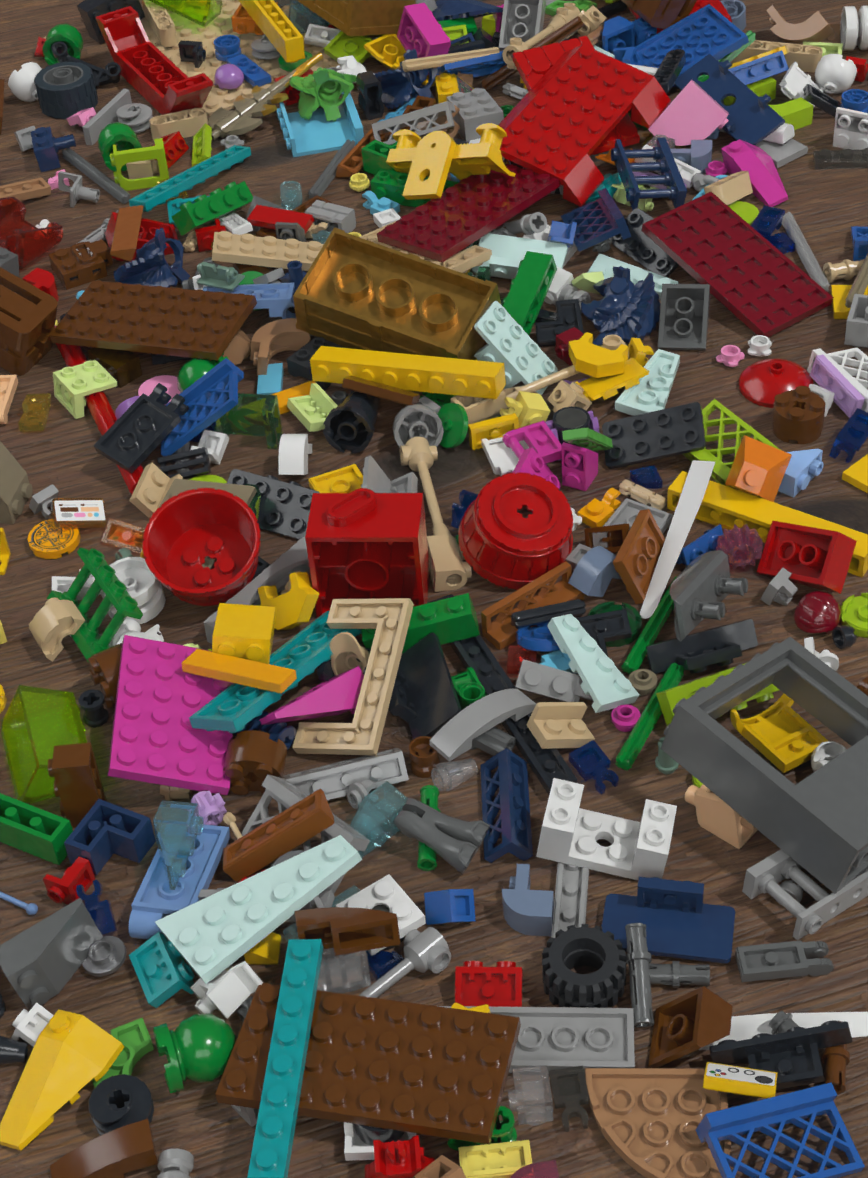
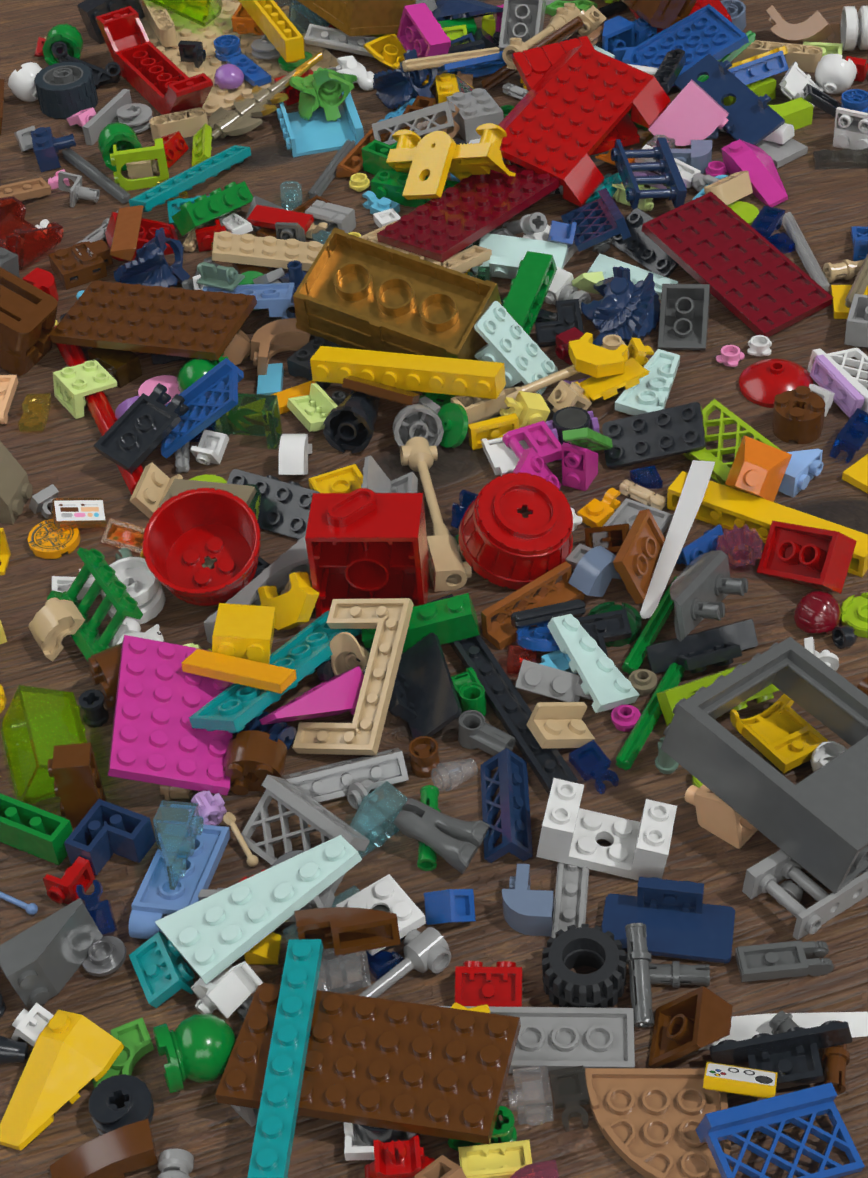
black tile [157,447,211,479] -> none
light grey plate [220,135,244,150] -> none
dark orange slope [223,789,334,882] -> none
lime plate [324,31,373,64] -> none
black brick [356,71,384,120] -> none
light grey slope [429,689,536,762] -> none
light grey tile [760,568,798,606] -> none

